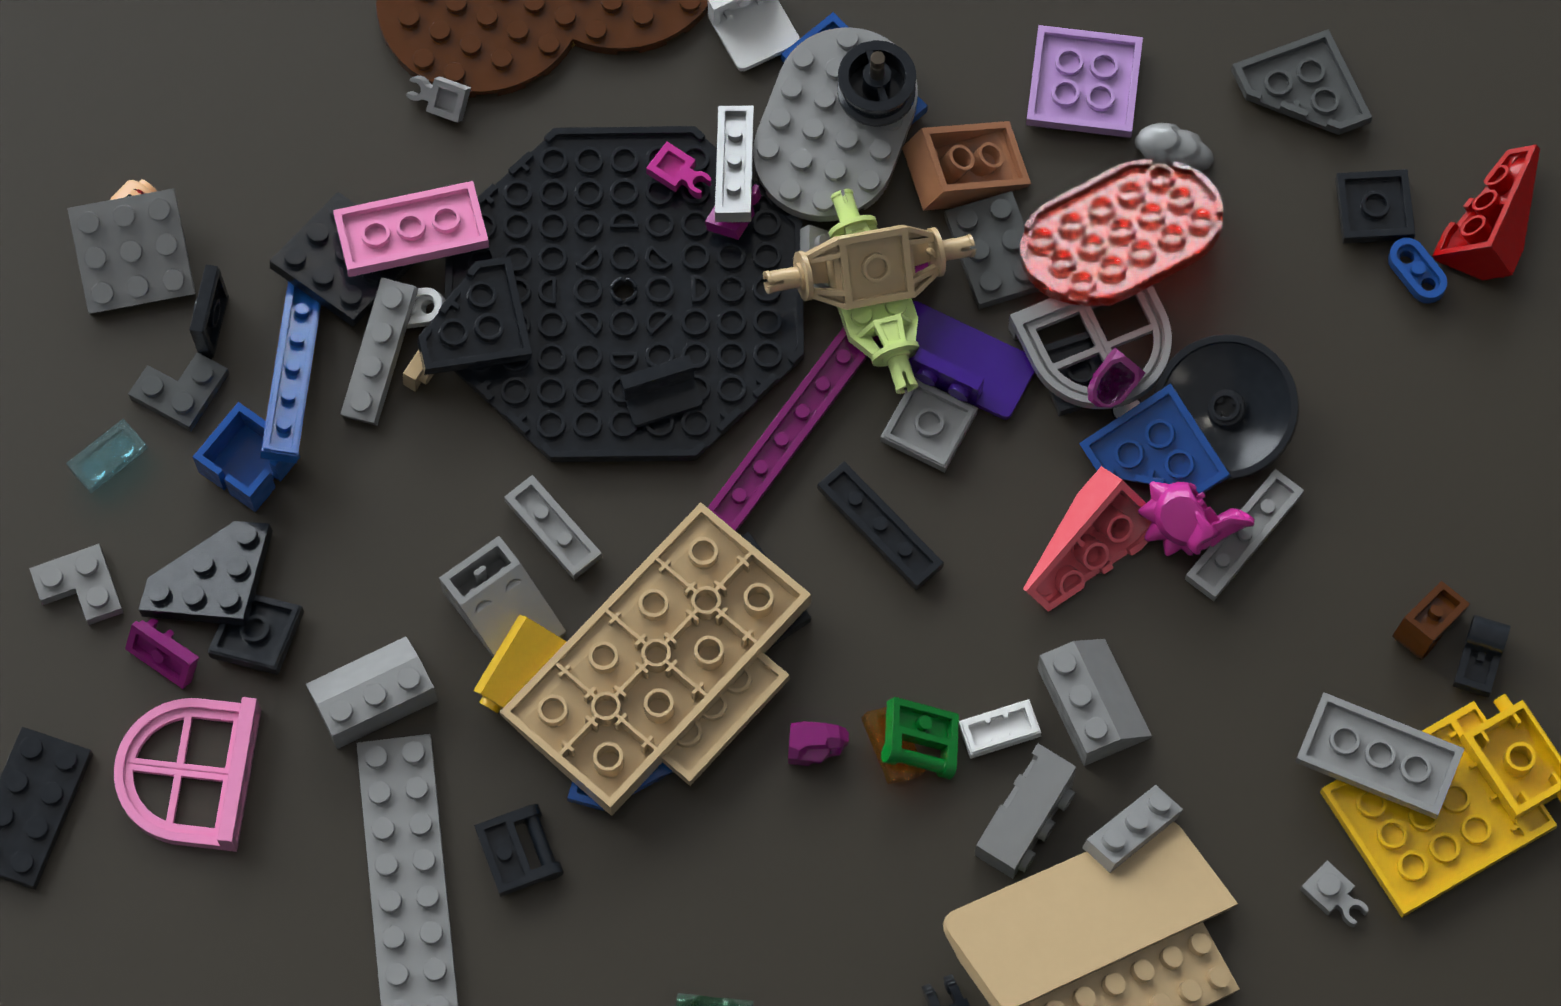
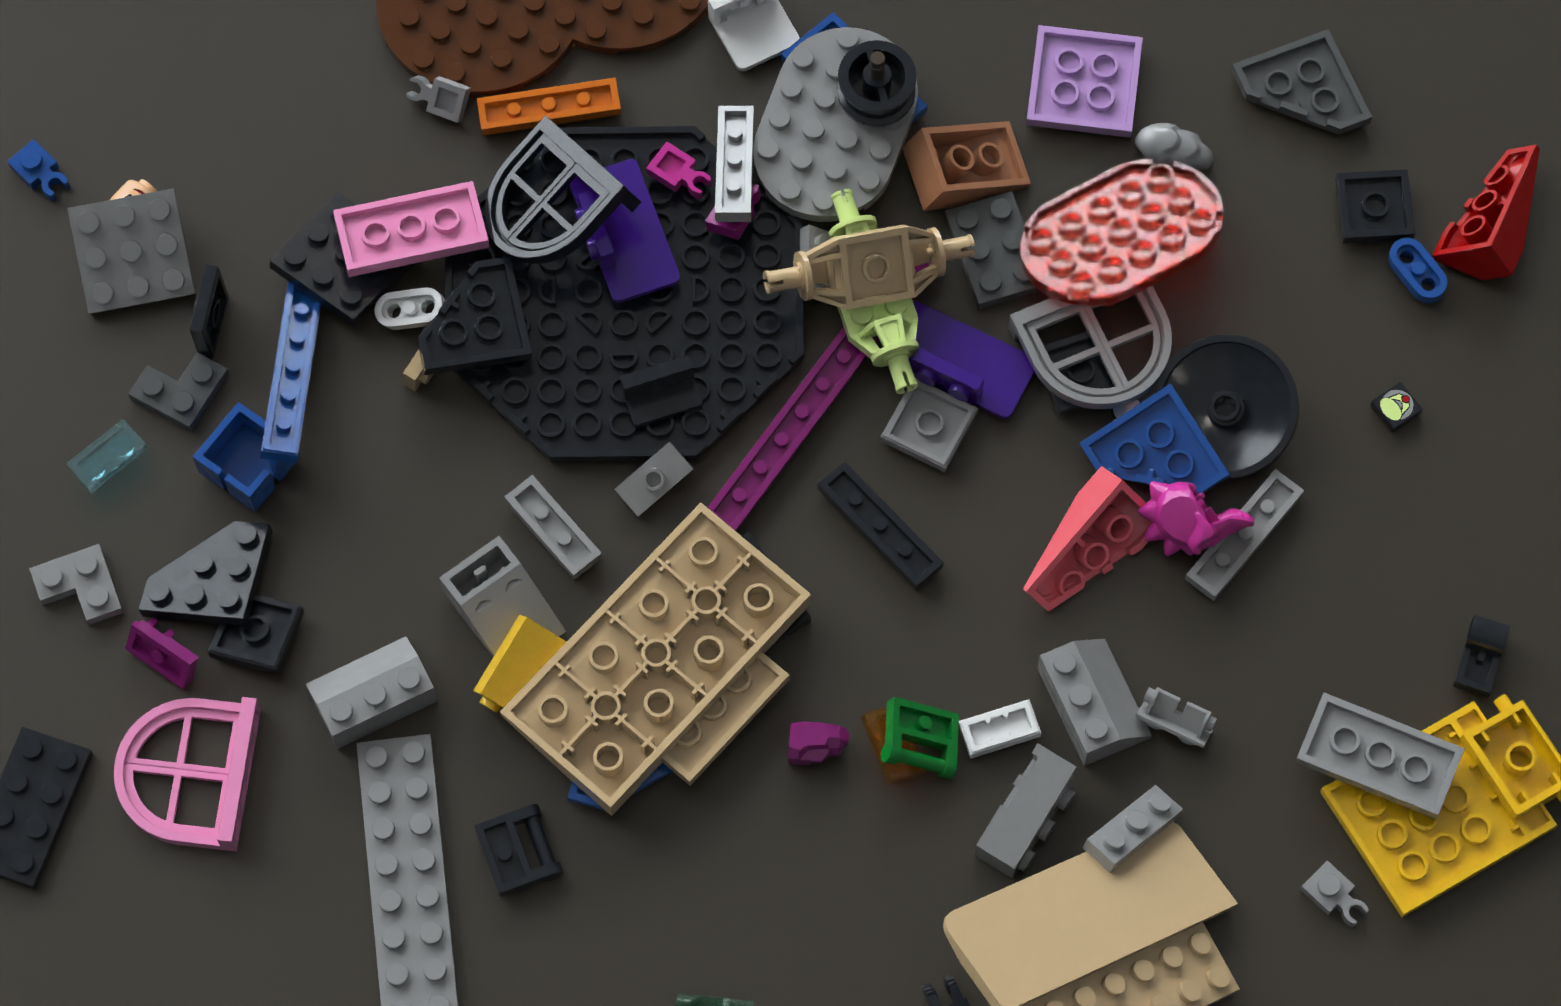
light grey plate [340,277,418,426] -> none
rock [1087,348,1145,408] -> none
reddish brown plate [1392,581,1470,660] -> none
none -> blue plate [7,139,71,202]
none -> orange plate [477,77,621,136]
none -> window [485,115,641,264]
none -> dark purple bracket [570,159,680,303]
none -> light grey plate [614,442,693,516]
none -> light grey hinge [1135,687,1217,748]
none -> tile [1370,381,1423,433]

